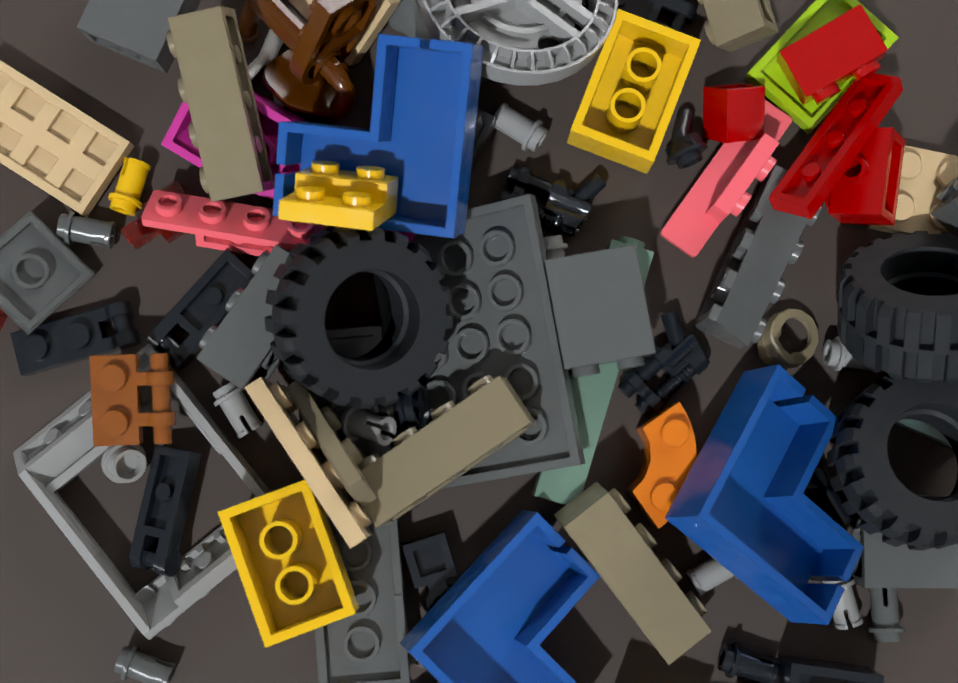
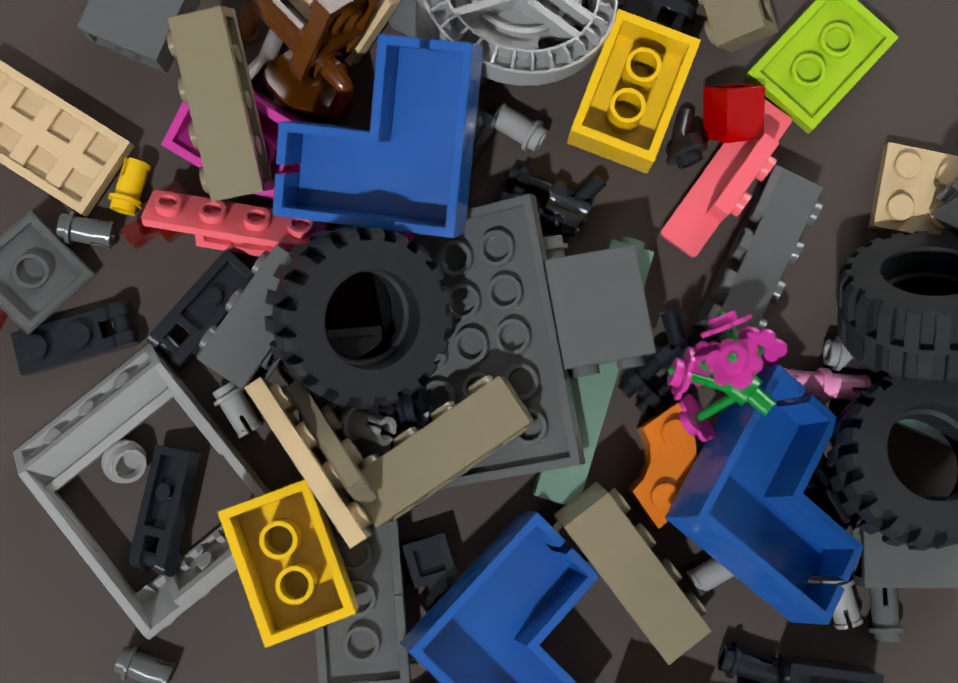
dark orange plate [89,353,176,447] -> none
yellow plate [278,161,399,231] -> none
dark tan piece [757,308,819,369] -> none
red plate [768,73,904,219] -> none
red brick [777,4,888,105] -> none
red brick [825,127,906,225] -> none
none -> dark pink plant [667,310,788,442]
none -> bright pink pin [783,368,871,403]

